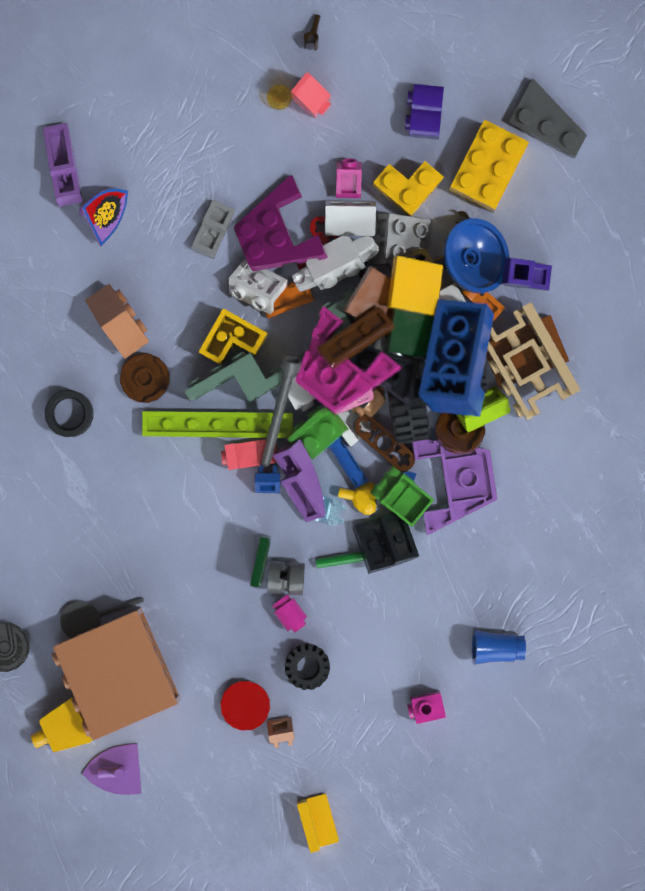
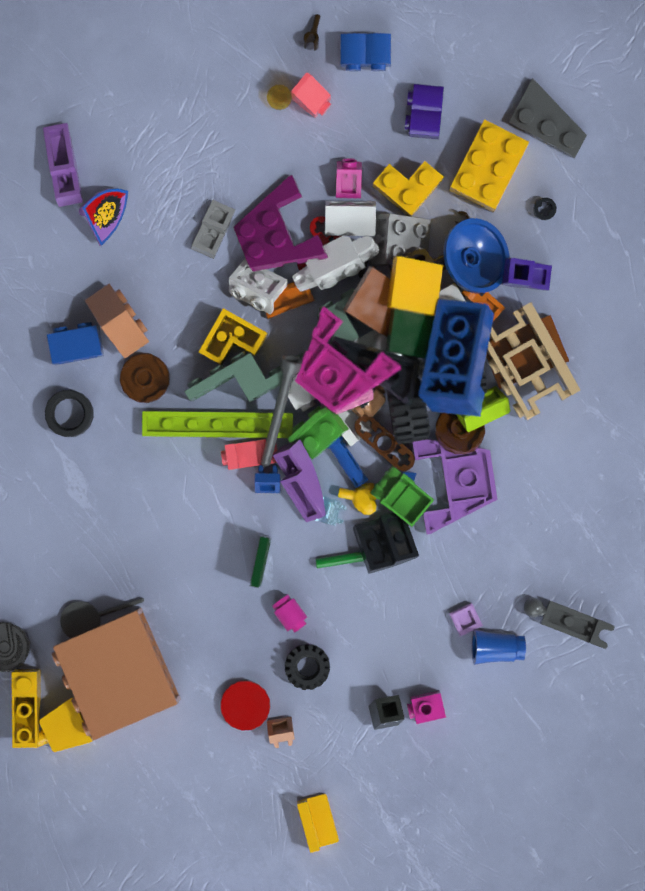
medium lavender shield [82,744,142,795] -> none
dark grey wheel [268,561,305,596] -> none
reddish brown tile [317,306,394,370] -> none
none -> yellow slope [12,669,41,748]
none -> blue brick [47,322,104,365]
none -> blue brick [341,33,391,72]
none -> pearl dark grey brick [368,695,405,730]
none -> lavender tile [449,603,483,636]
none -> dark grey plate [524,598,615,649]
none -> black bush [533,198,557,220]

